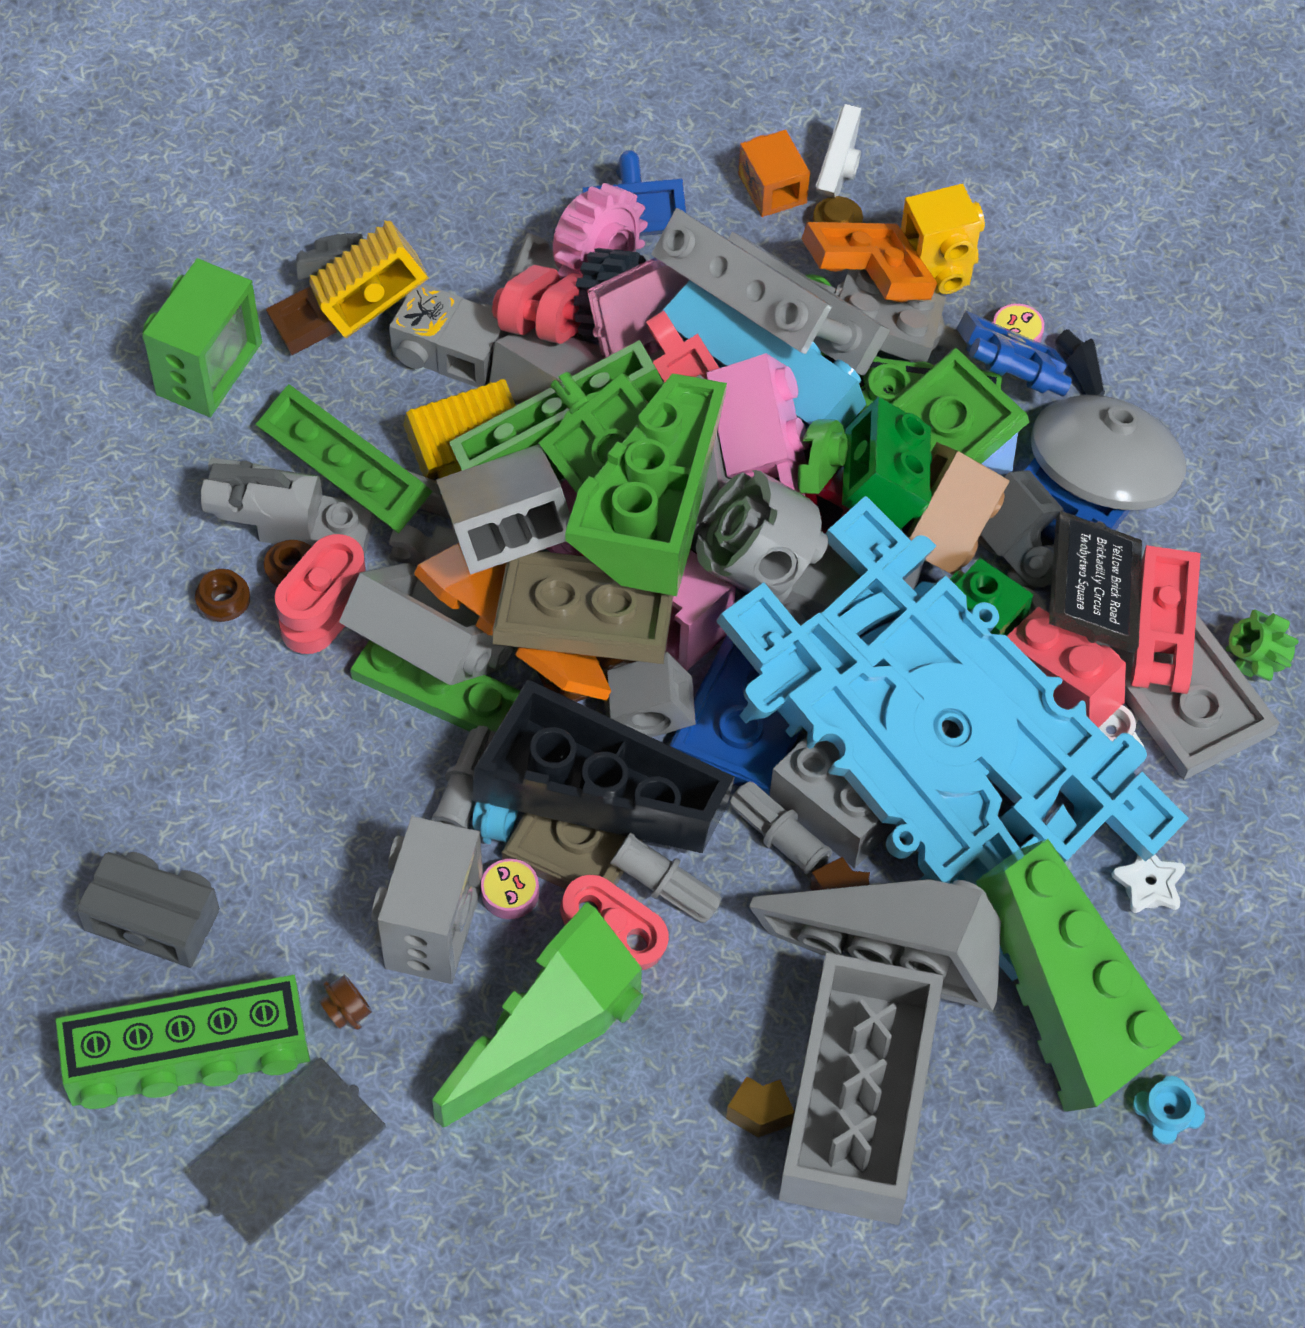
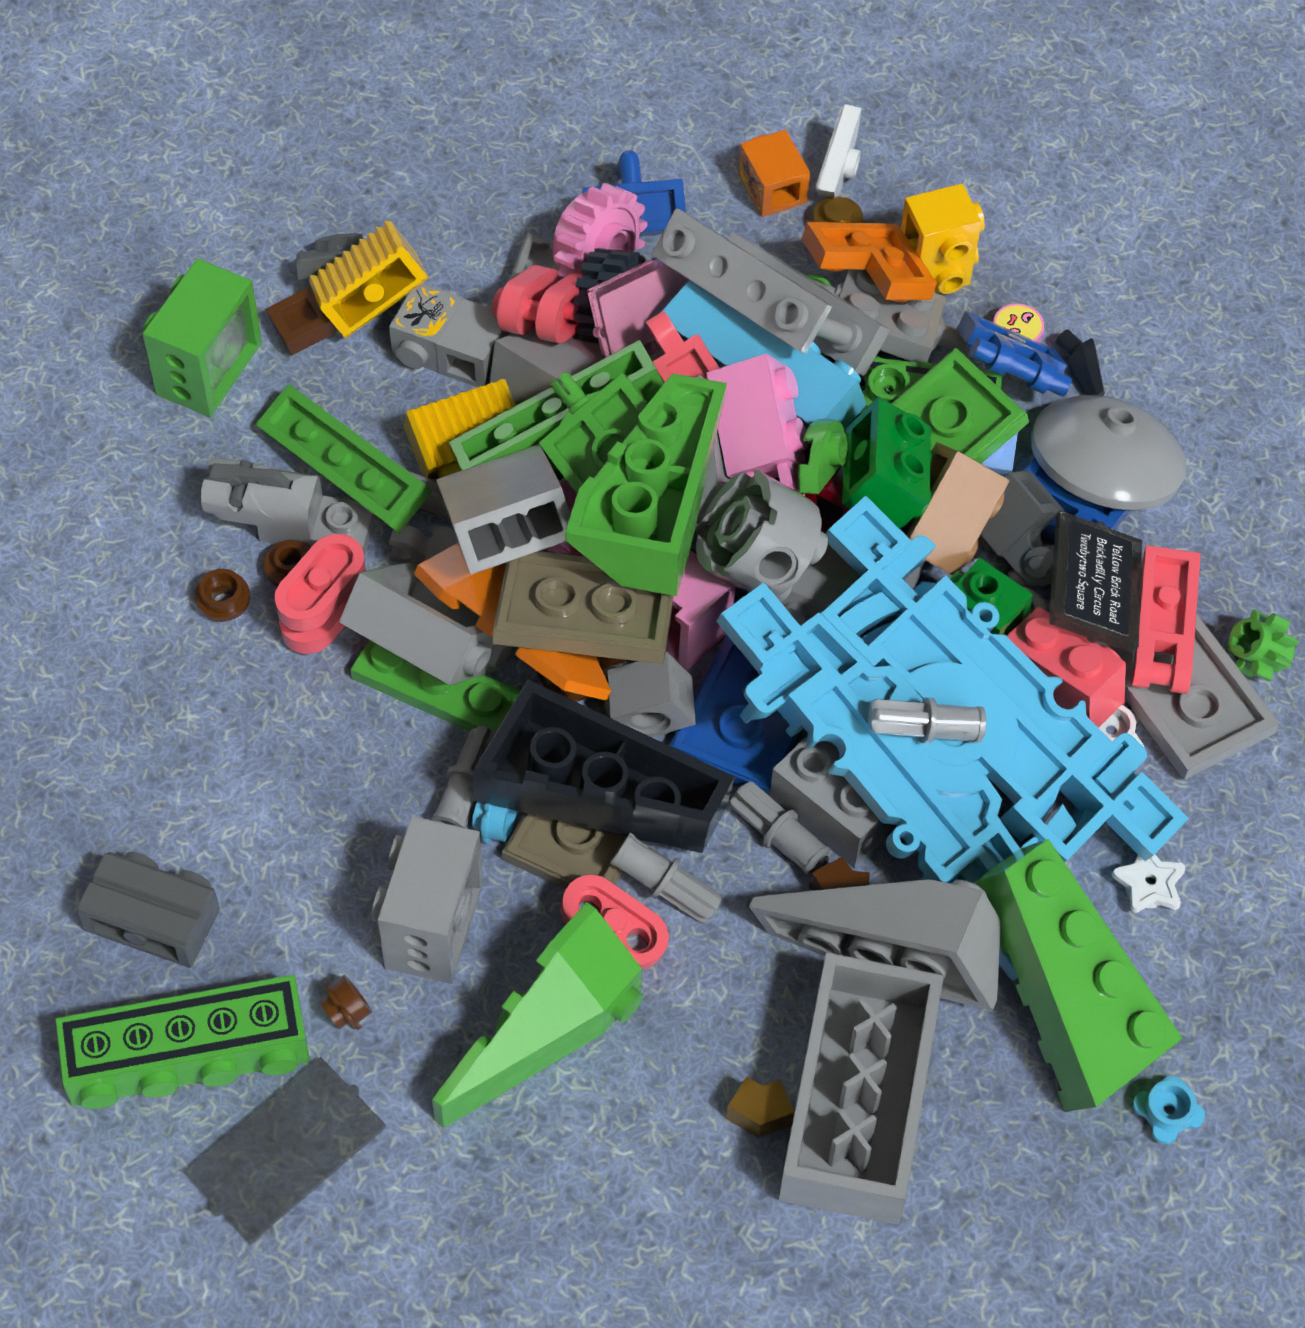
tile [481,859,539,919] -> none
none -> light grey axle [867,697,986,744]

